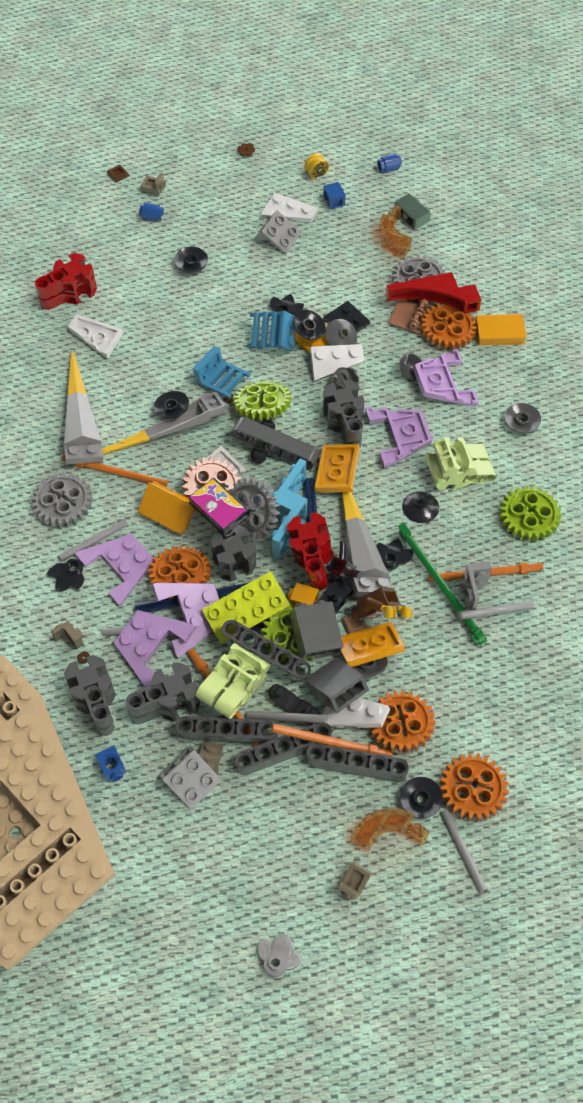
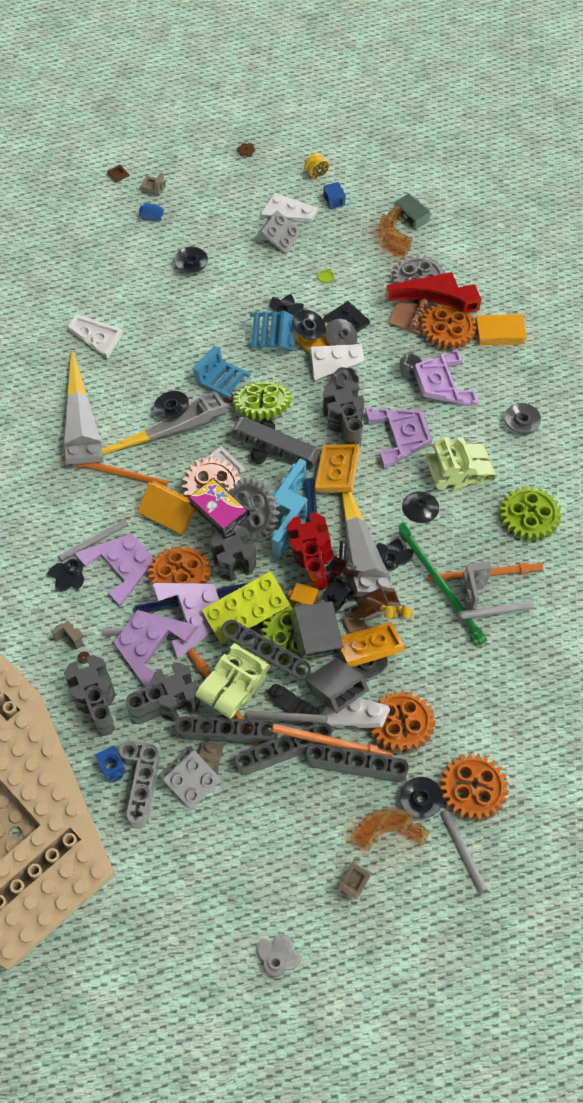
light grey gear [31,472,93,528] -> none
red connector [35,253,97,310] -> none
blue brick [377,153,402,173] -> none
none -> light grey beam [119,741,160,829]
none -> lime piece [318,270,334,283]

